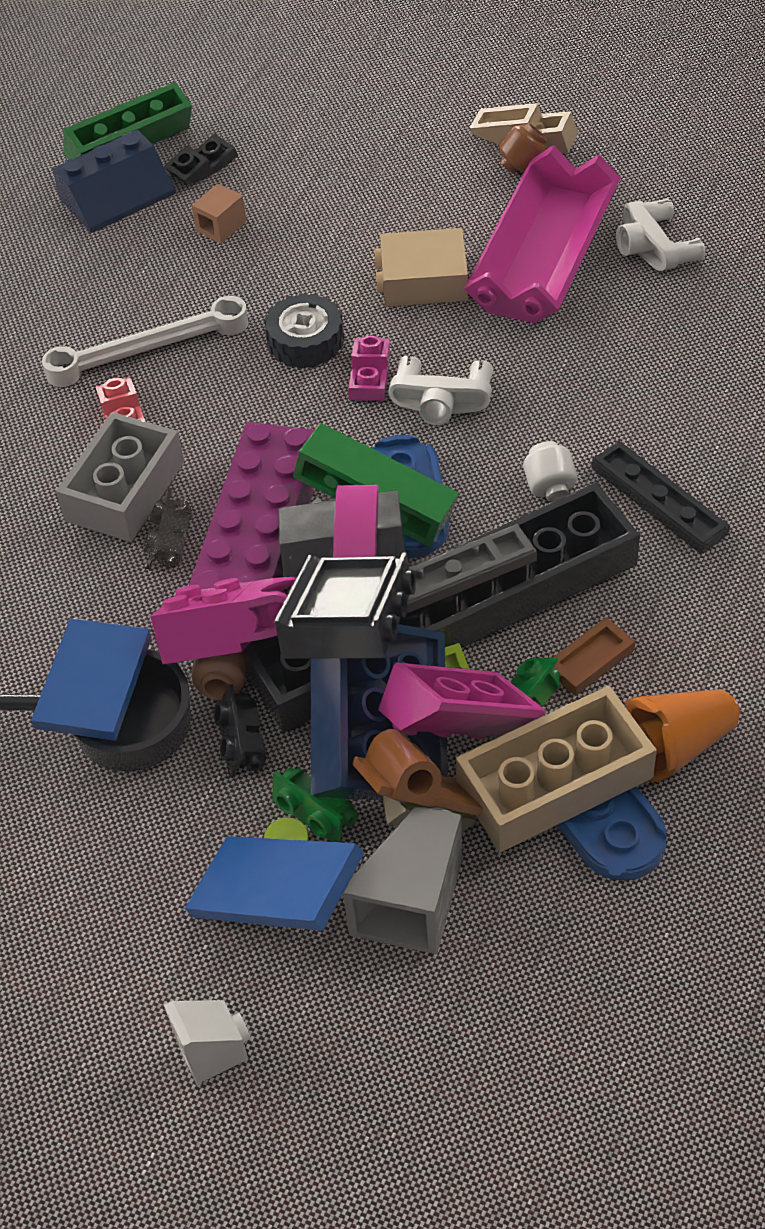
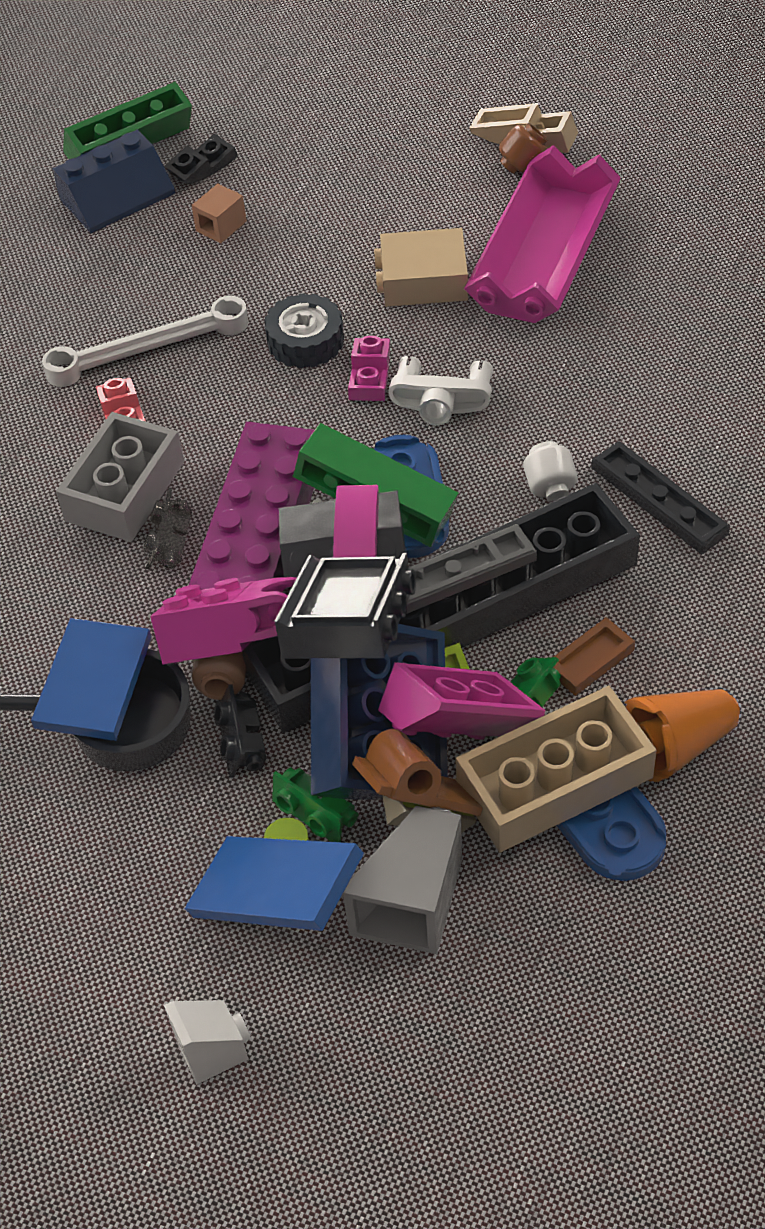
white connector [616,198,705,271] -> none

